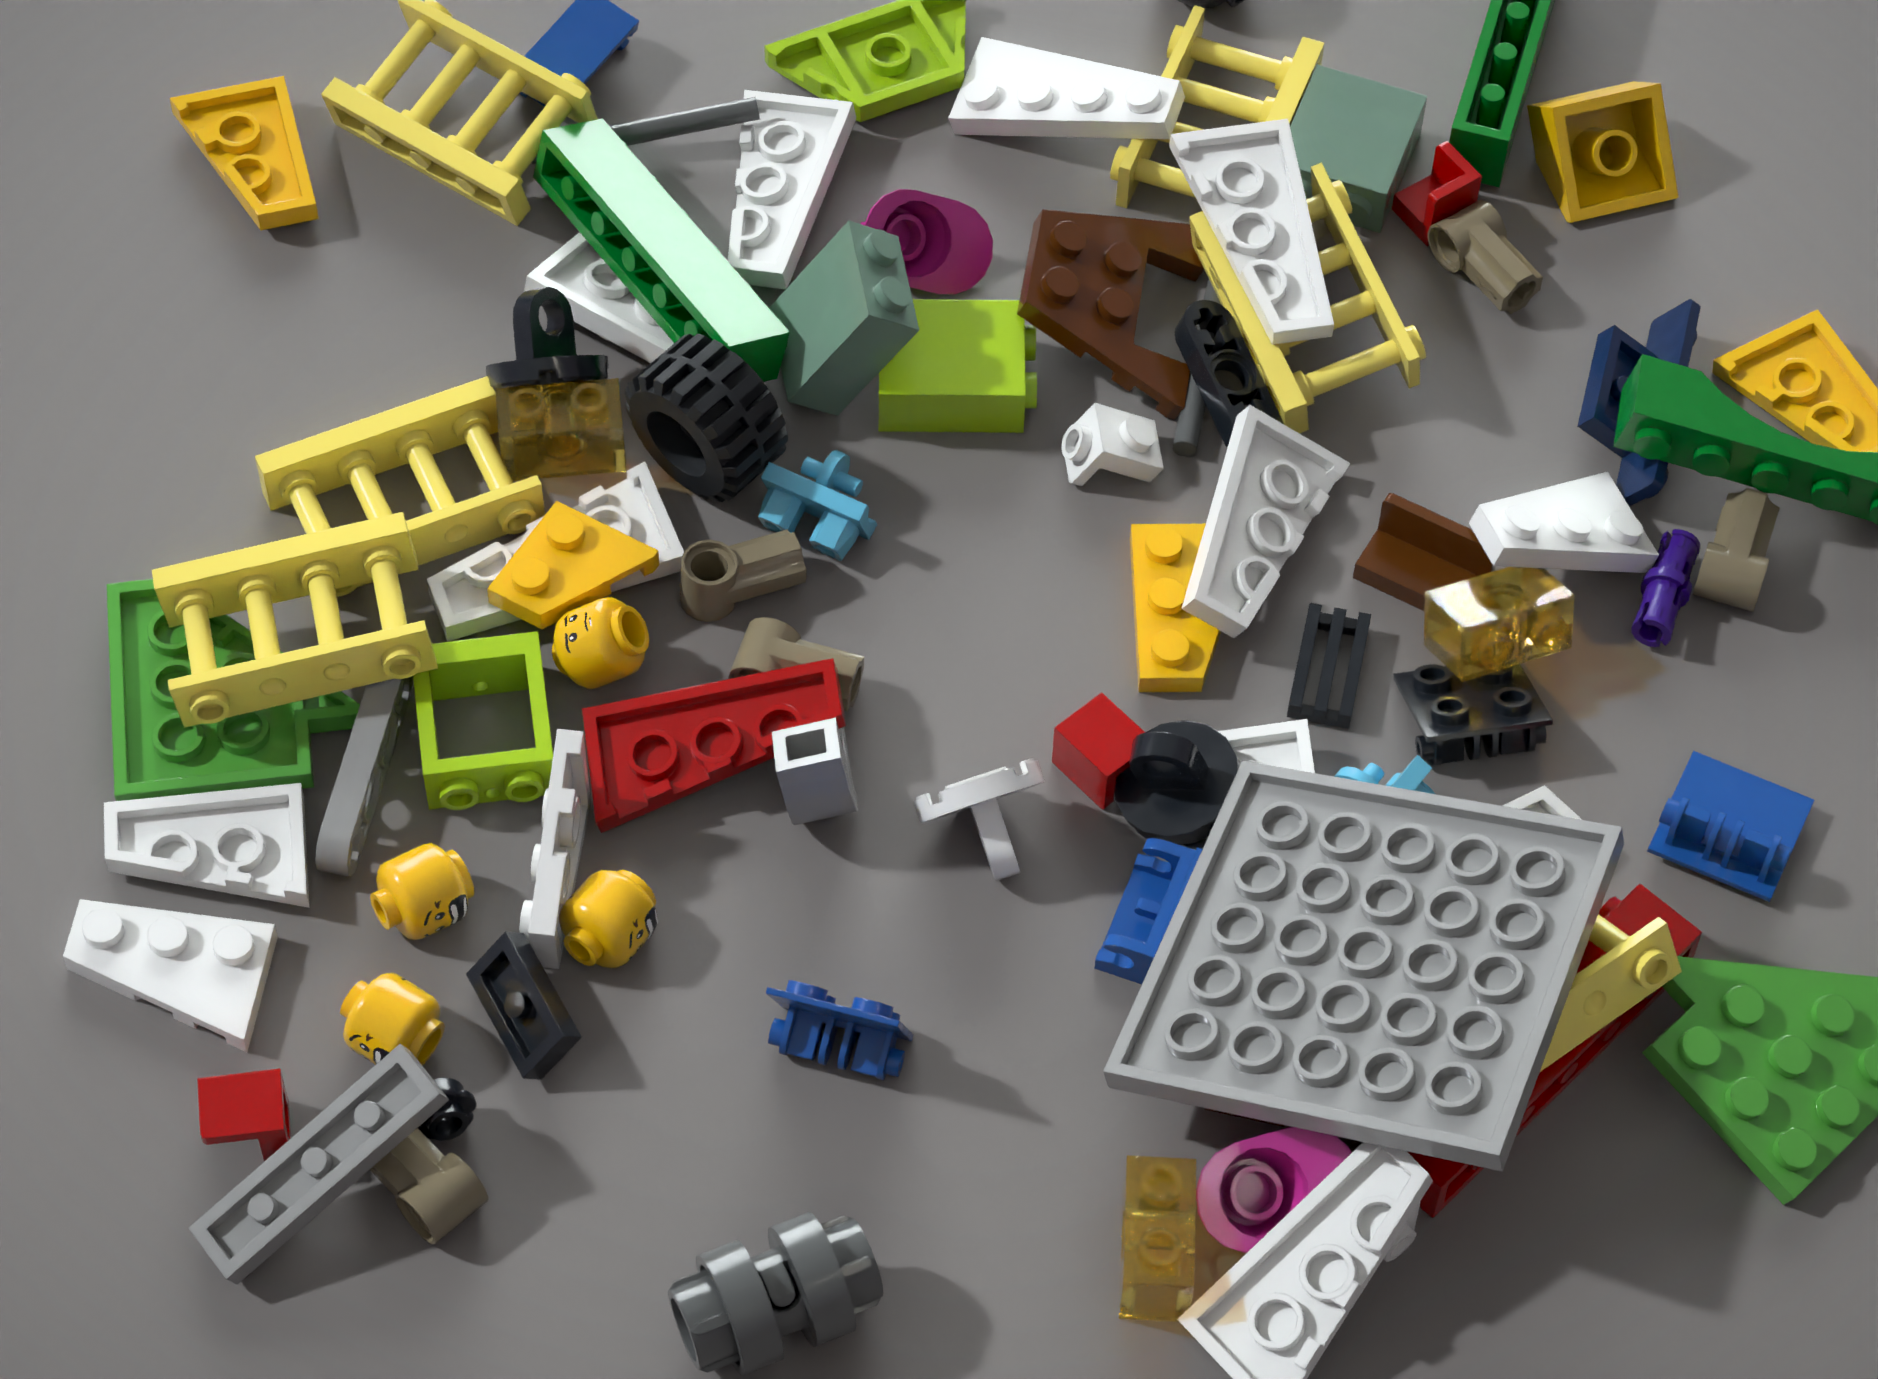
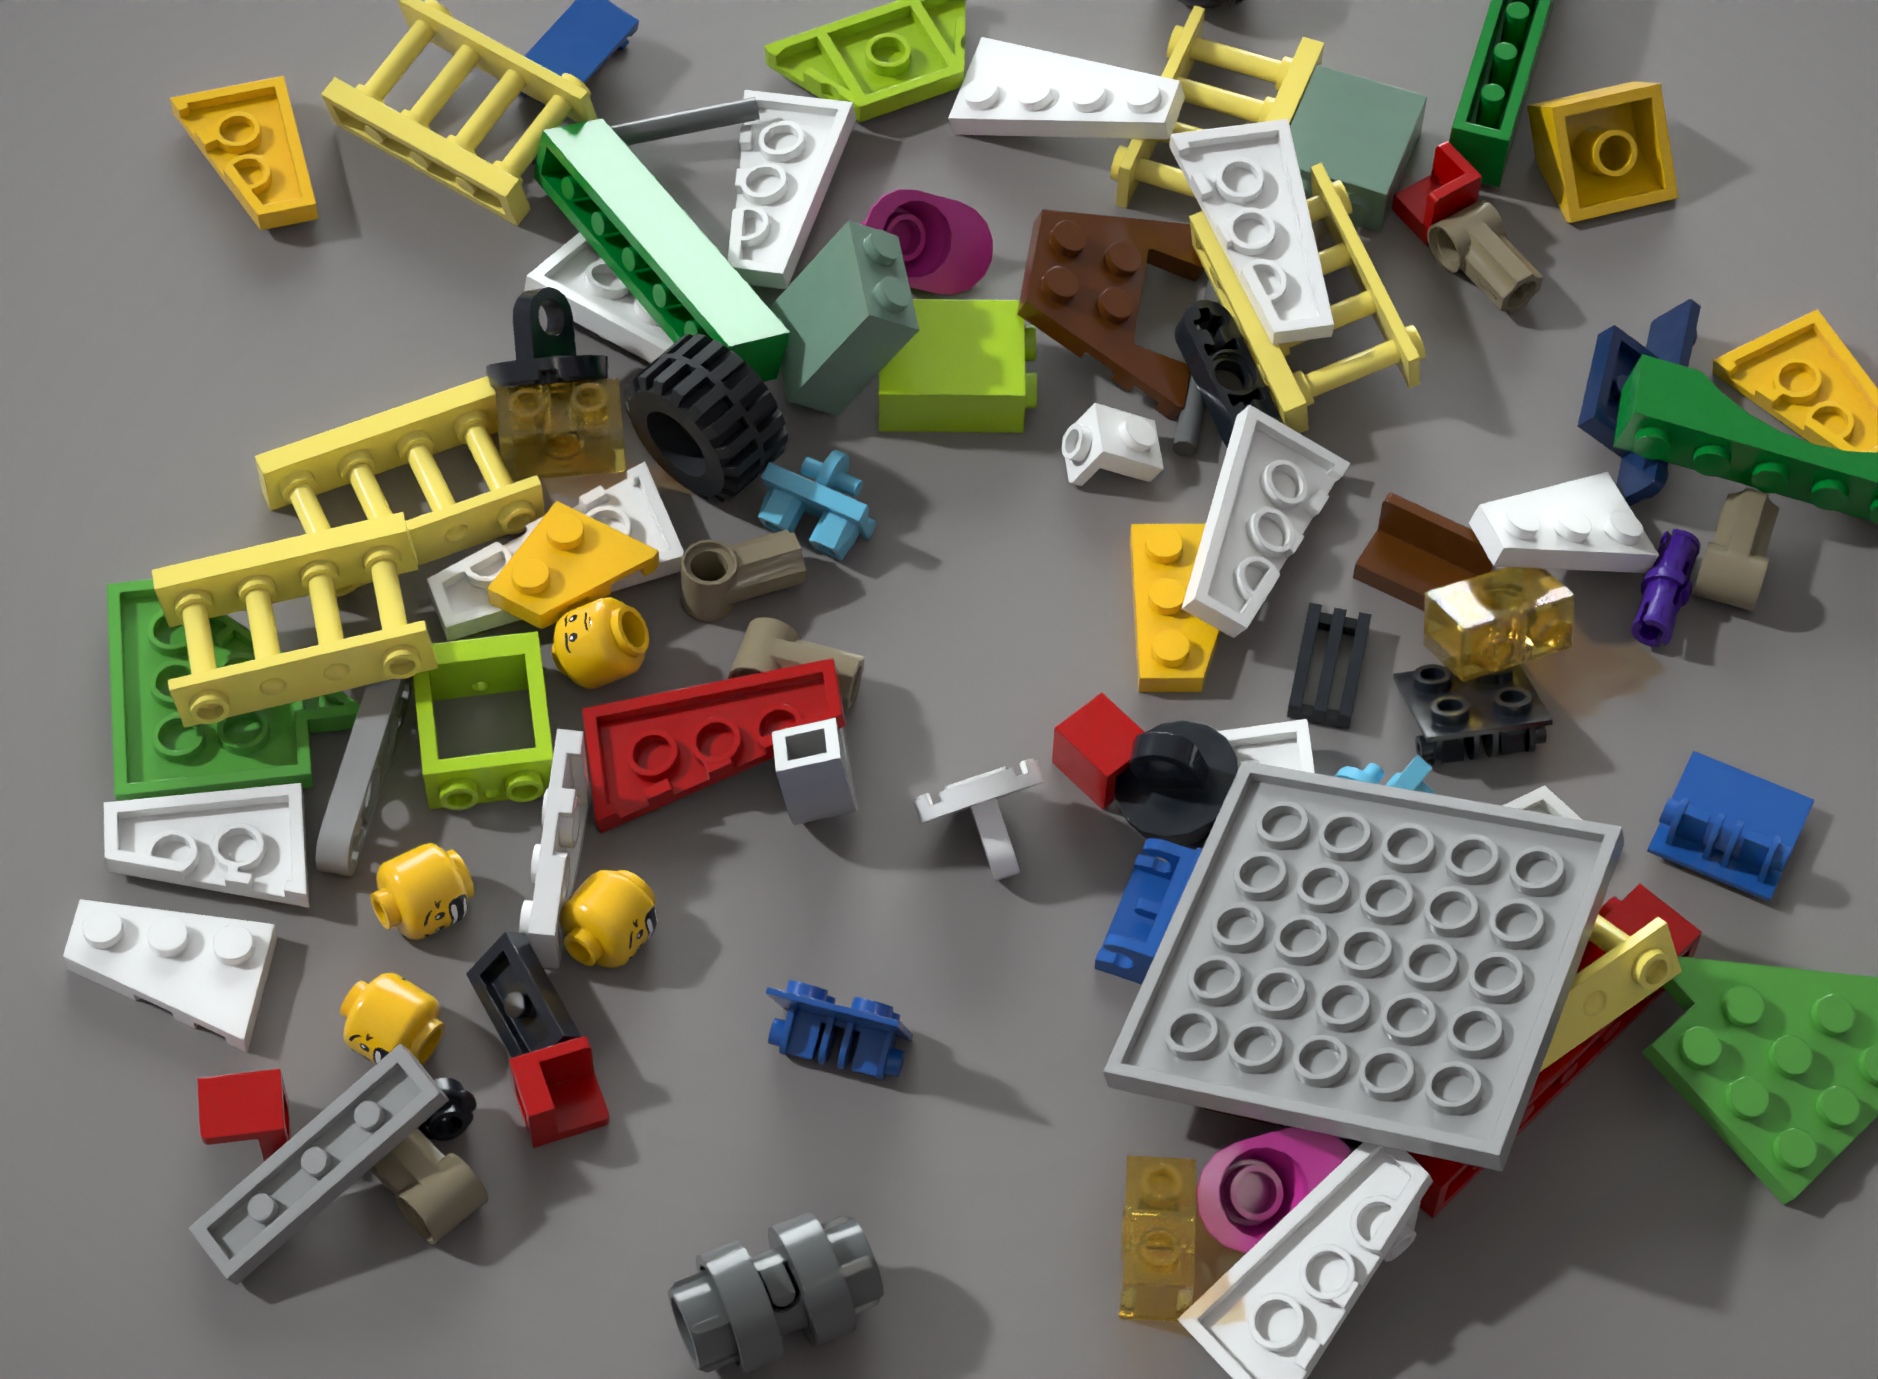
none -> red panel [509,1036,610,1148]

